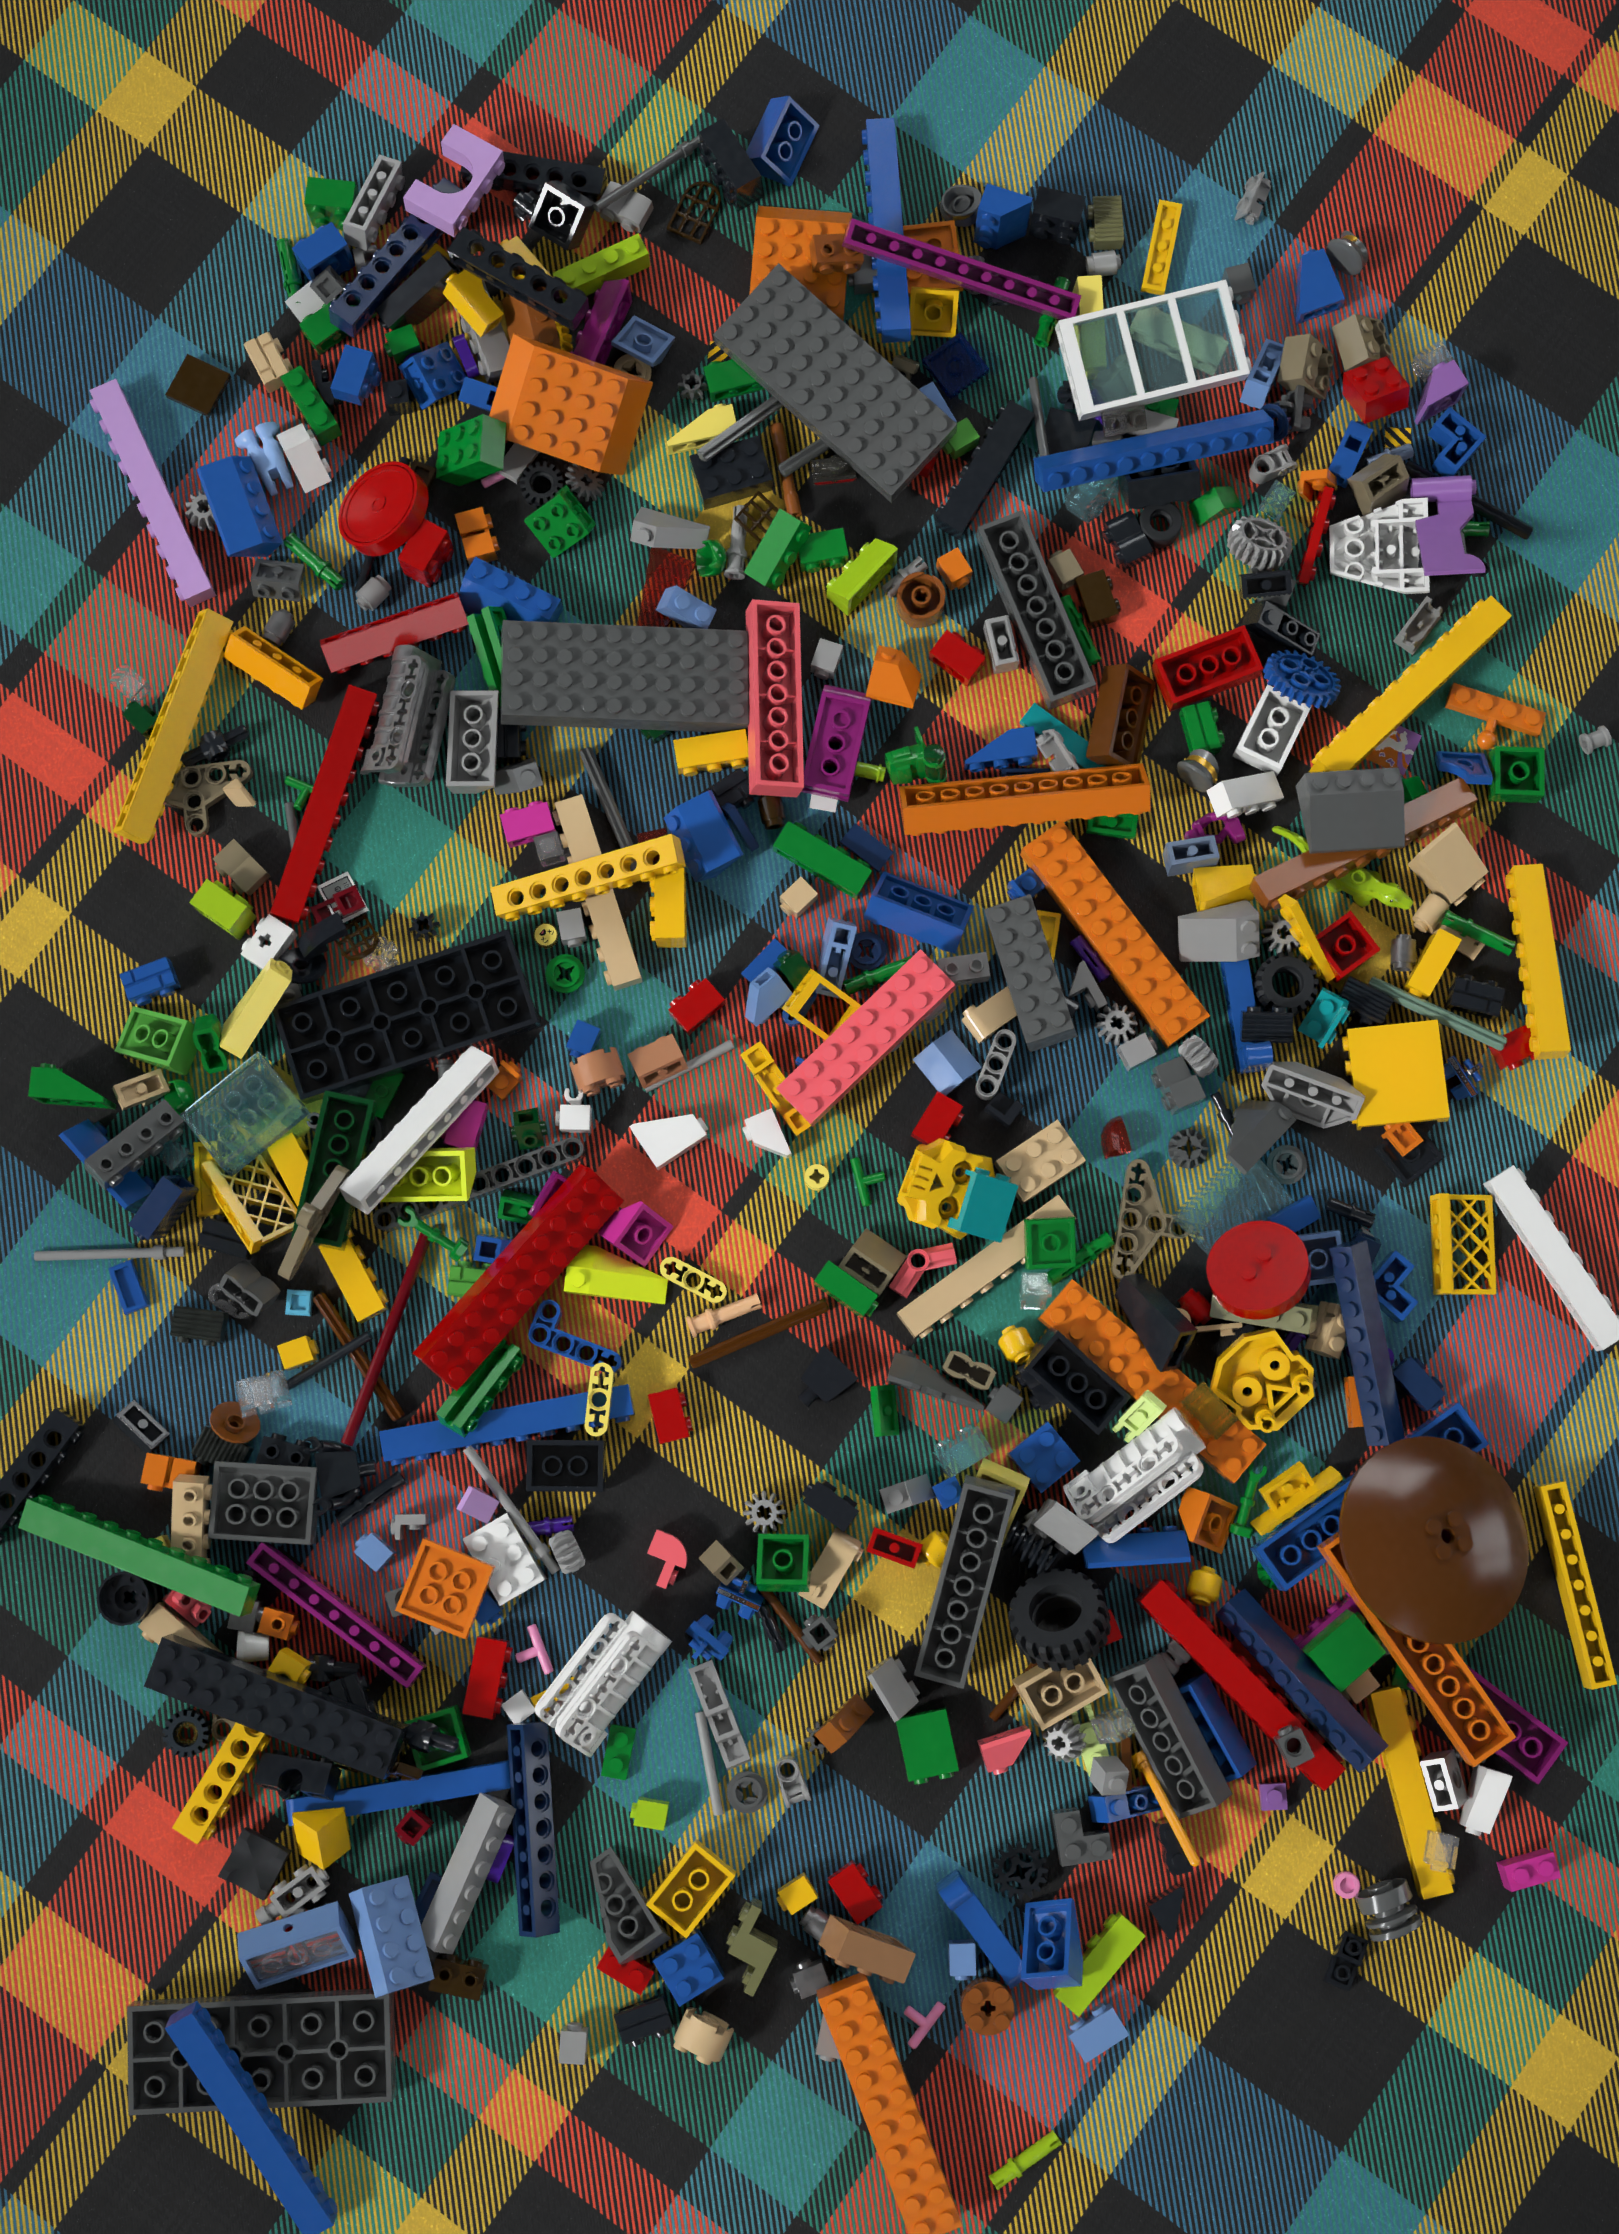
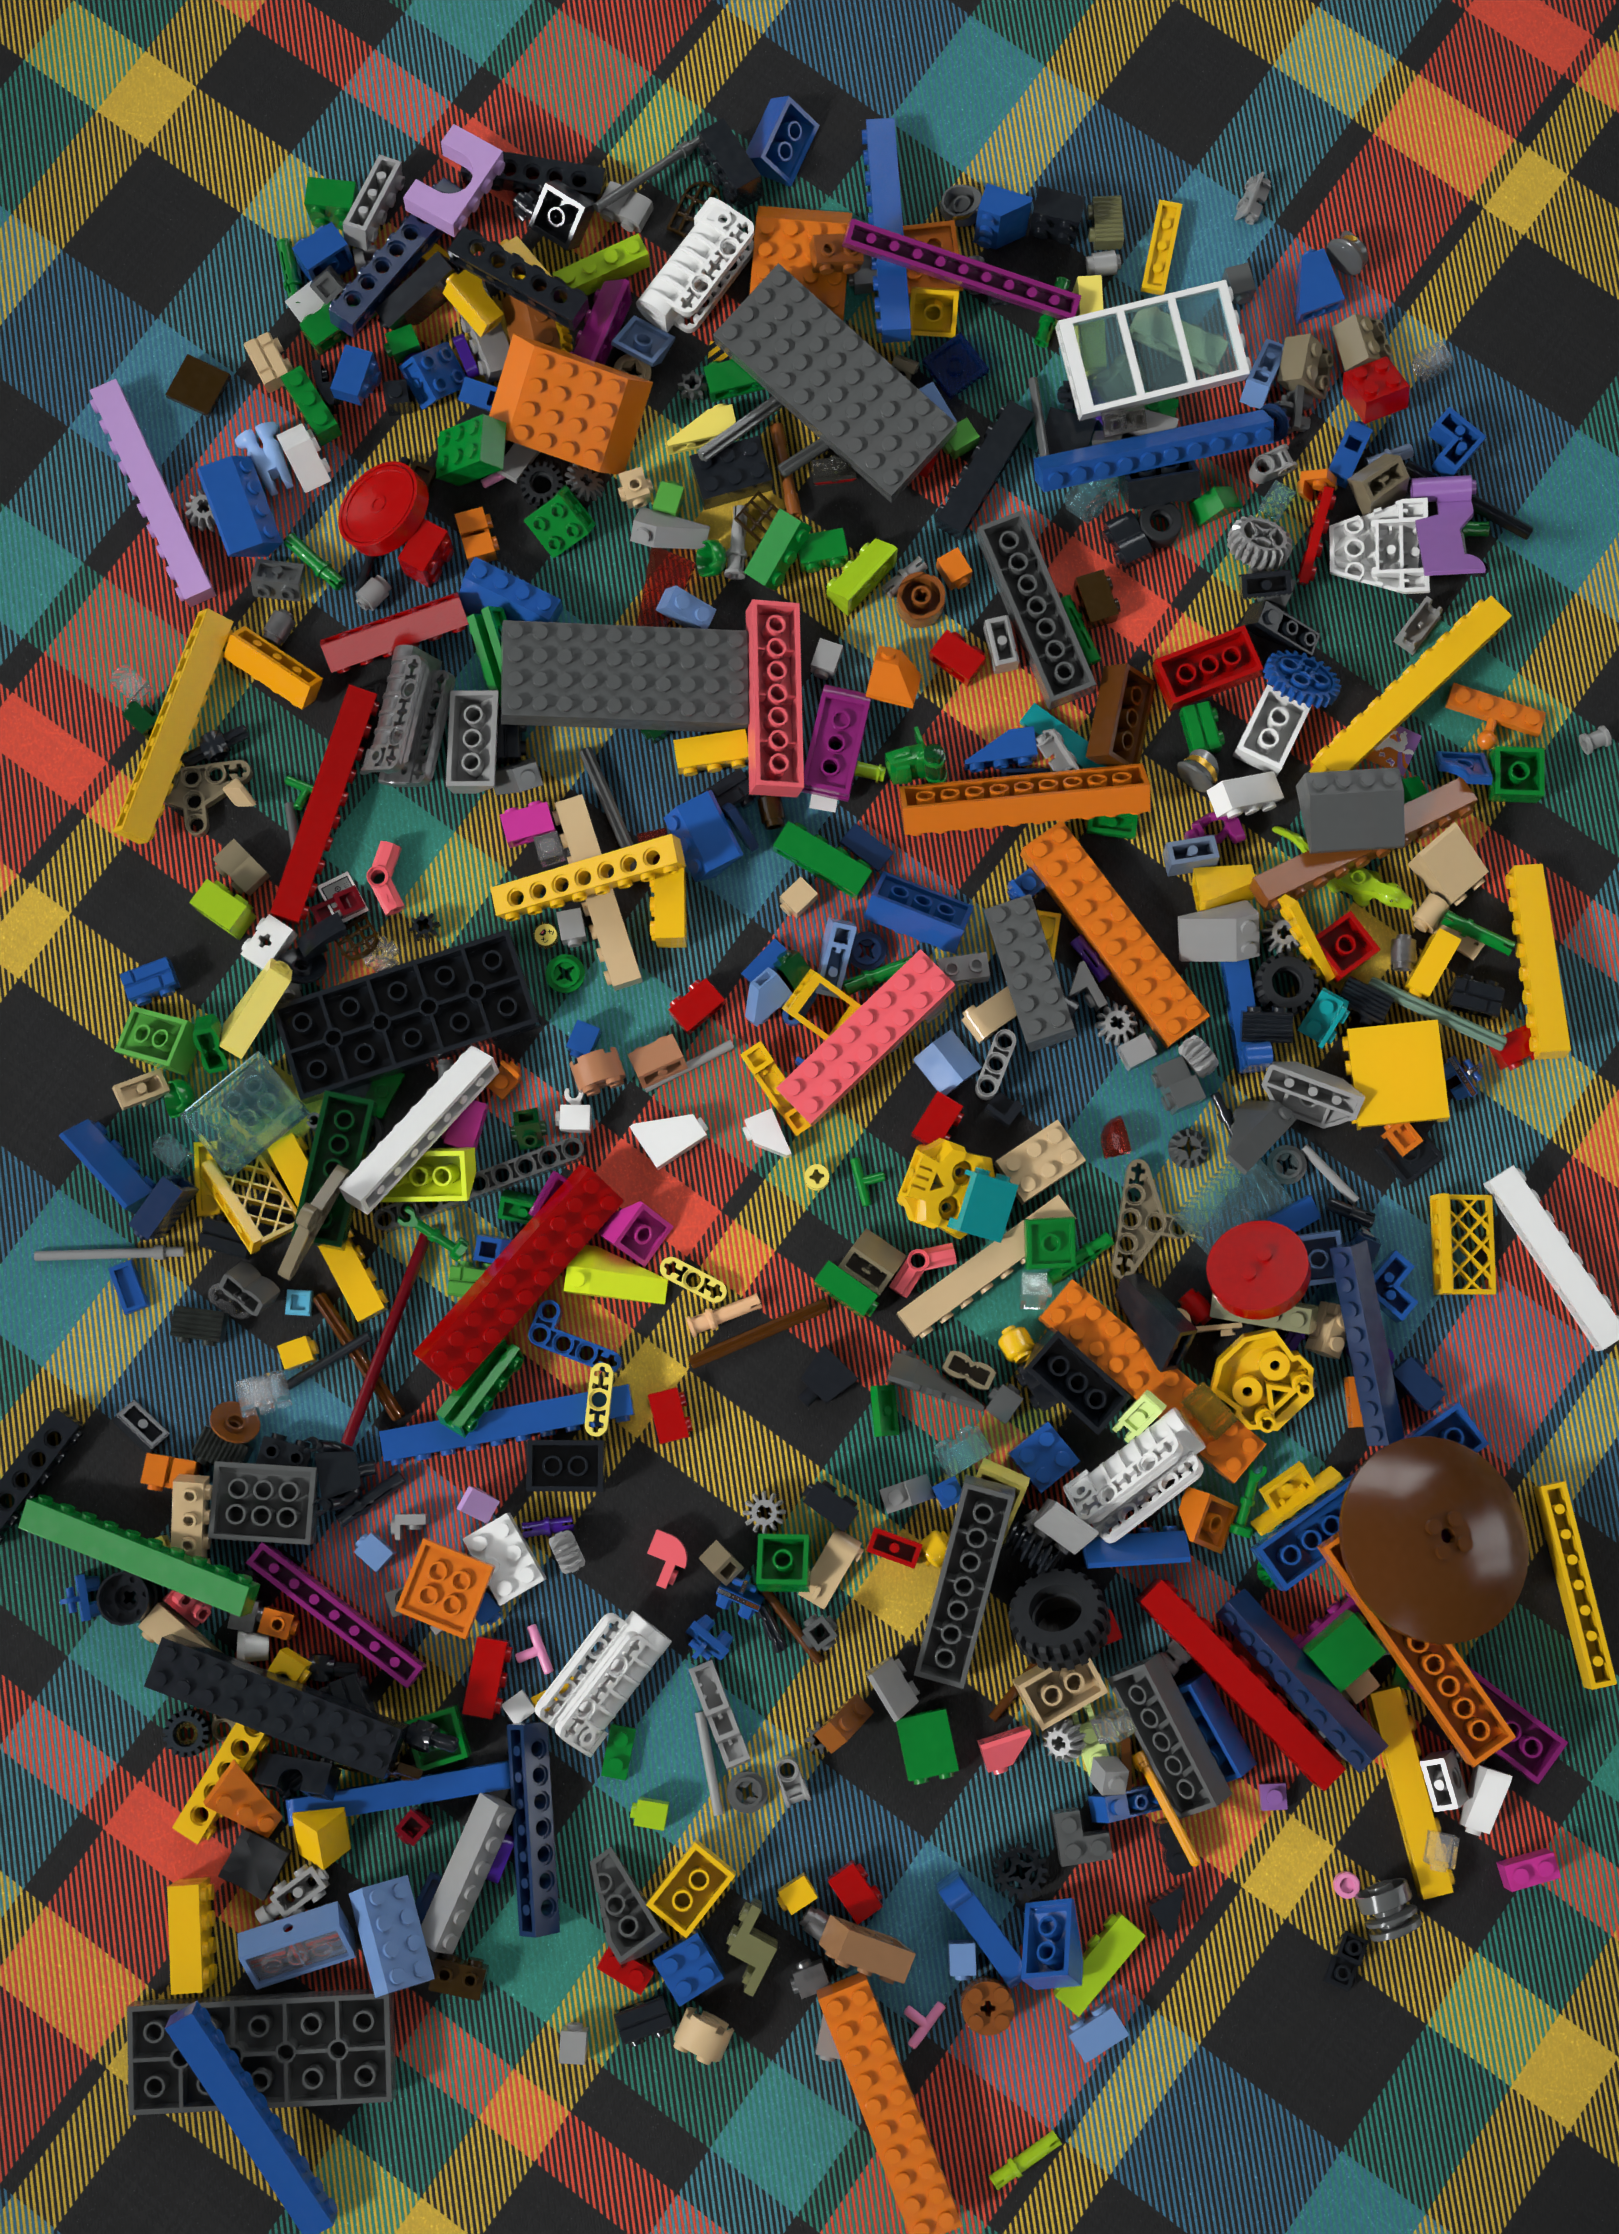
green slope [28,1063,116,1109] -> none
dark grey brick [84,1099,184,1190] -> none
light grey bar [463,1445,560,1575] -> none
dark tan brick [1047,548,1084,592] -> none
yellow head [1187,1566,1222,1606] -> none
dark grey brick [1273,1724,1315,1769] -> none
sticker [1385,427,1411,448] -> none
medium lavender slope [1415,360,1469,425] -> none
none -> blue hips [60,1574,101,1622]
none -> yellow brick [167,1877,217,1995]
none -> orange wing [203,1759,283,1838]
none -> coral piece [366,841,405,916]
none -> tan brick [618,467,654,509]
none -> white piece [636,197,754,333]
none -> bright green brick [652,481,685,517]
none -> light grey bar [1300,1144,1359,1204]

